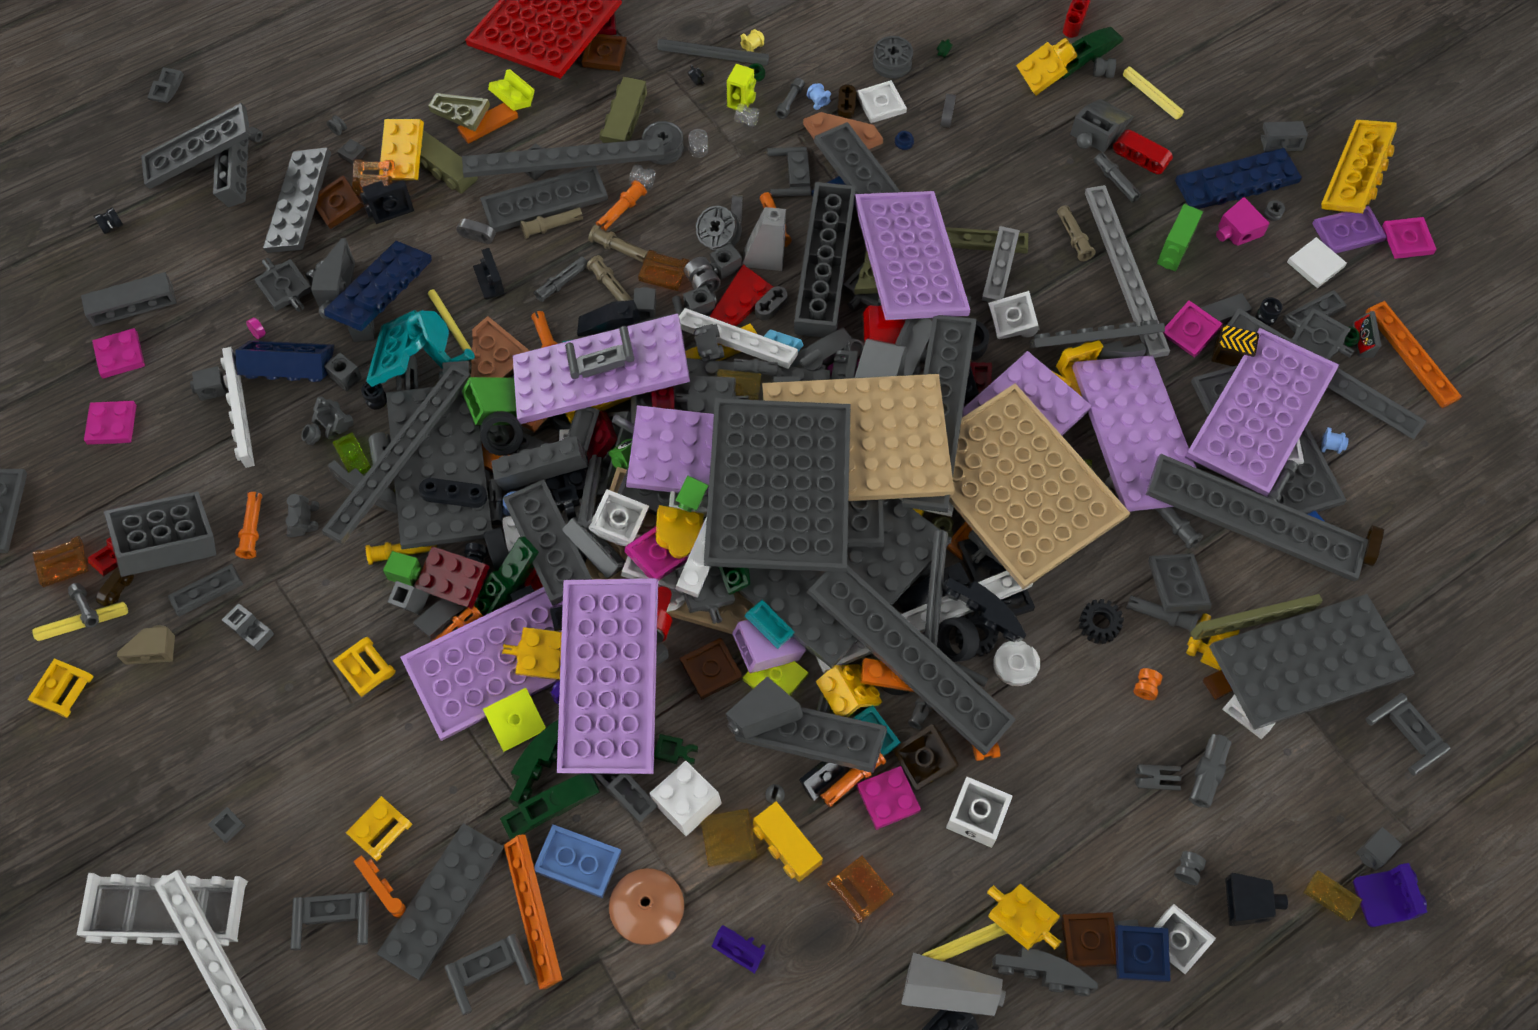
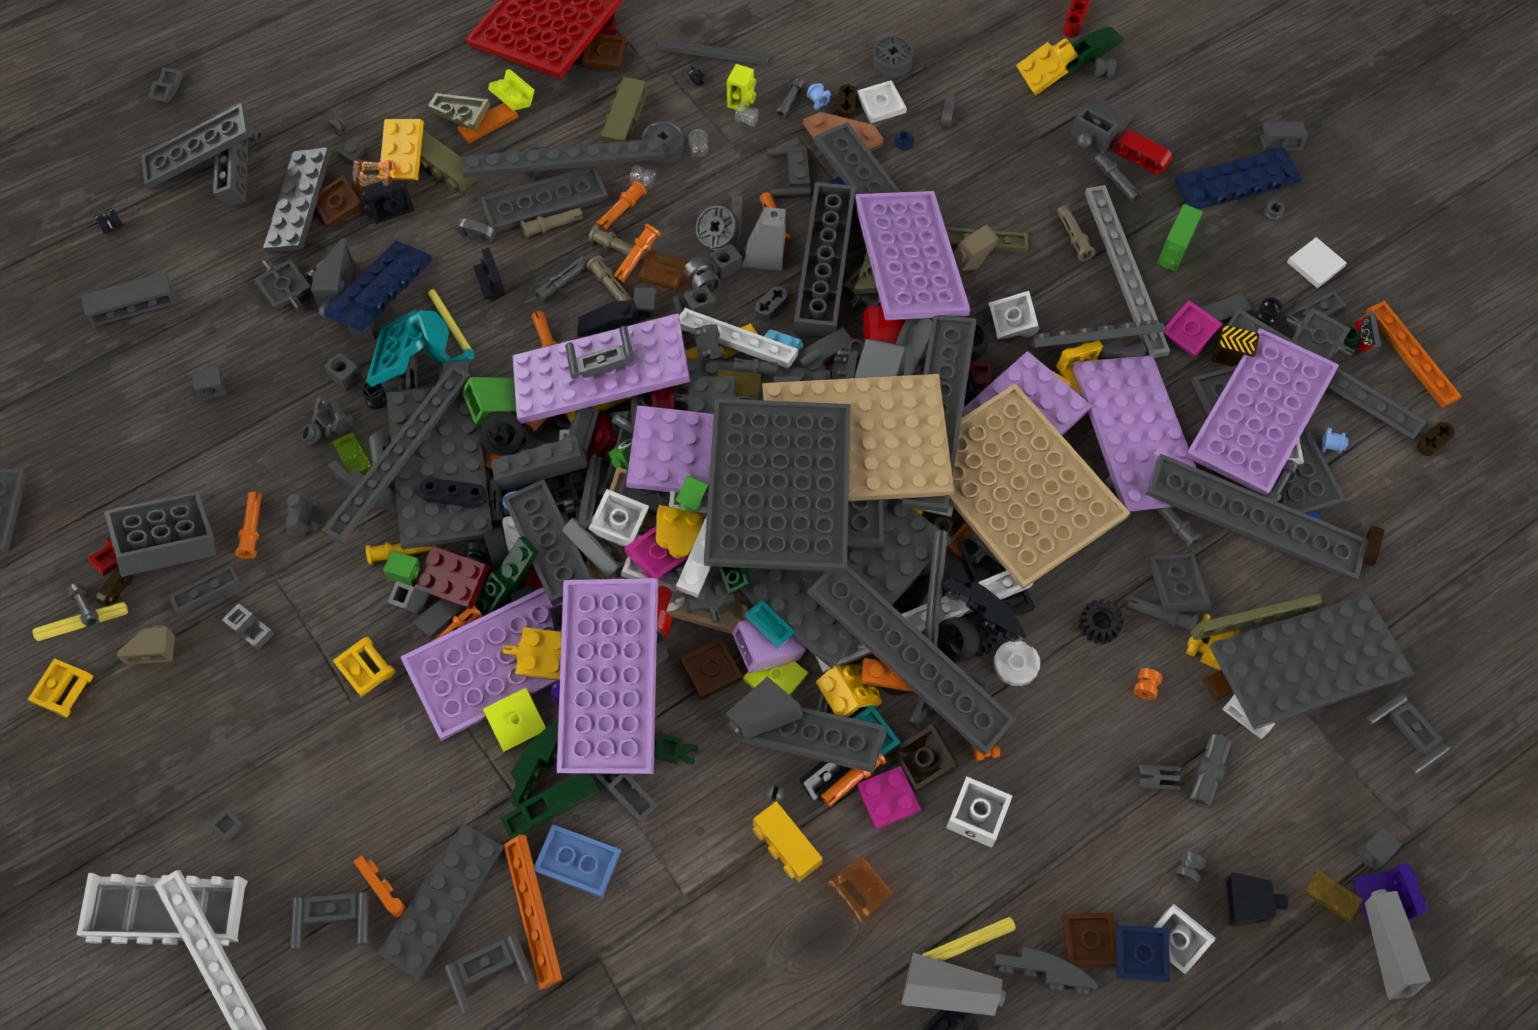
clear orange plate [33,536,89,588] -> none
dark pink plate [84,401,137,445] -> none
dark pink plate [92,328,145,379] -> none
white plate [221,347,255,468] -> none
dark blue slope [235,340,334,382] -> none
dark pink tile [246,317,266,339] -> none
yellow plate [346,796,413,862] -> none
nougat plate [470,316,530,378] -> none
nougat dish [609,868,684,945] -> none
white brick [650,761,722,836] -> none
clear yellow plate [701,808,757,867] -> none
red wing [709,264,773,326] -> none
dark purple plate [711,925,766,974] -> none
light yellow brick [740,29,765,52] -> none
dark green plate [749,63,765,82] -> none
dark green plate [936,39,953,58] -> none
light grey plate [982,226,1020,302] -> none
yellow plate [987,883,1061,950] -> none
light yellow axle [1123,67,1184,120] -> none
dark pink torso [1216,197,1270,246] -> none
medium lavender tile [1312,206,1387,253] -> none
yellow plate [1321,120,1397,214] -> none
dark pink plate [1382,217,1437,259] -> none
none -> orange pin [613,223,661,283]
none -> dark tan slope [953,225,999,271]
none -> light grey slope [1365,889,1431,1000]
none -> dark brown beam [1417,422,1455,456]

